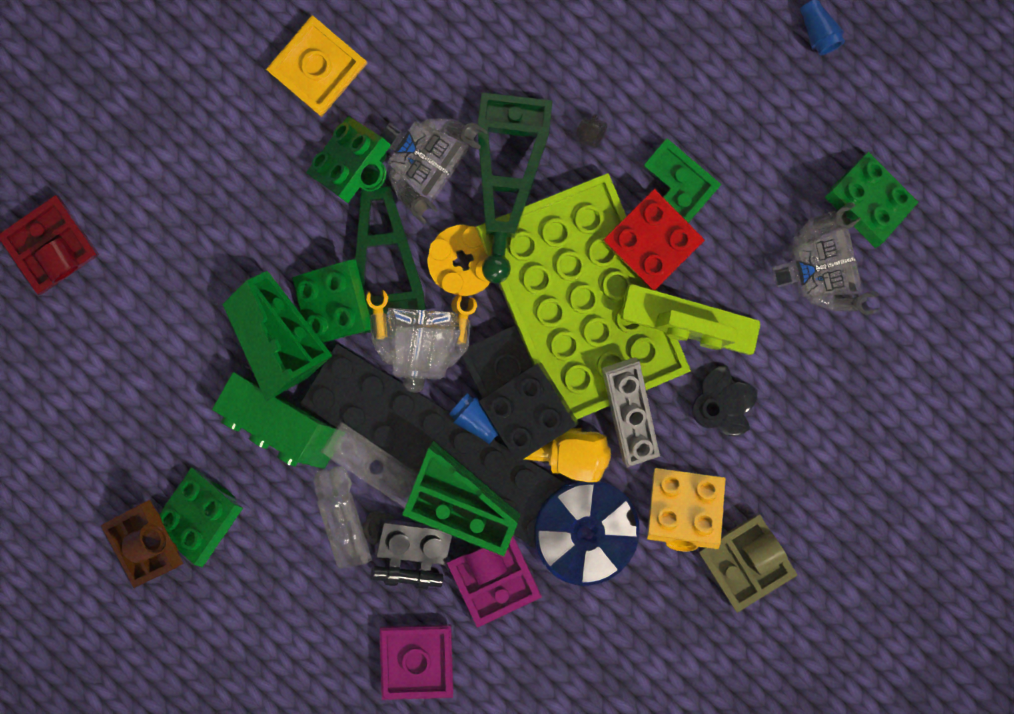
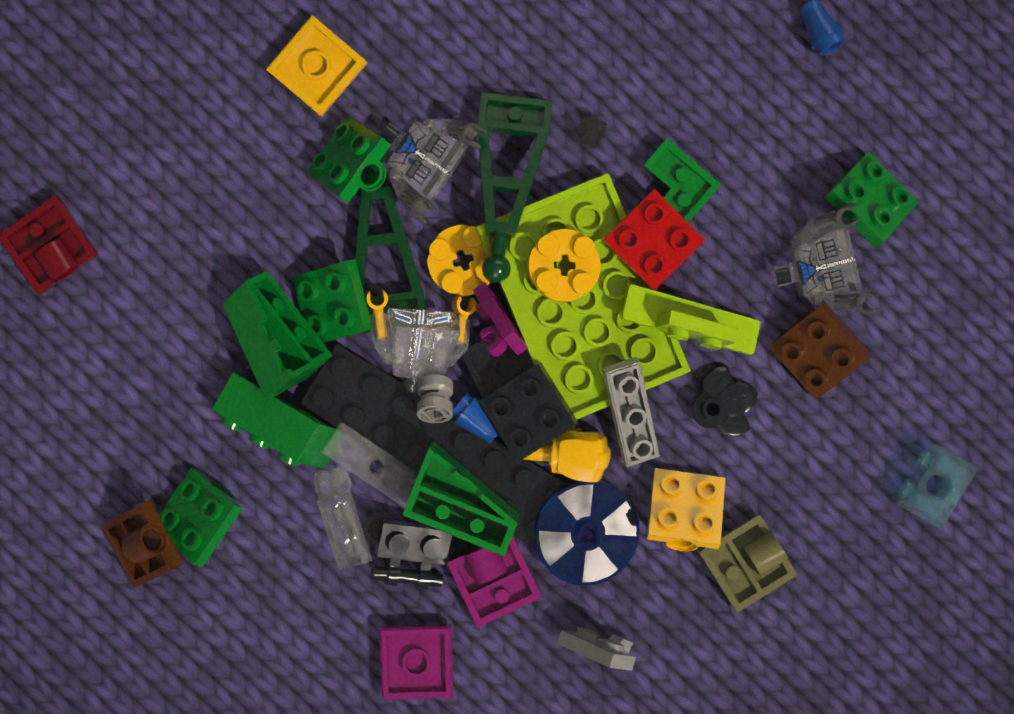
none -> light grey wheel [417,374,453,423]
none -> magenta plate [473,282,528,357]
none -> yellow plate [527,229,601,302]
none -> light grey hinge [557,627,636,671]
none -> reddish brown plate [769,301,872,400]
none -> clear light blue brick [897,444,978,530]

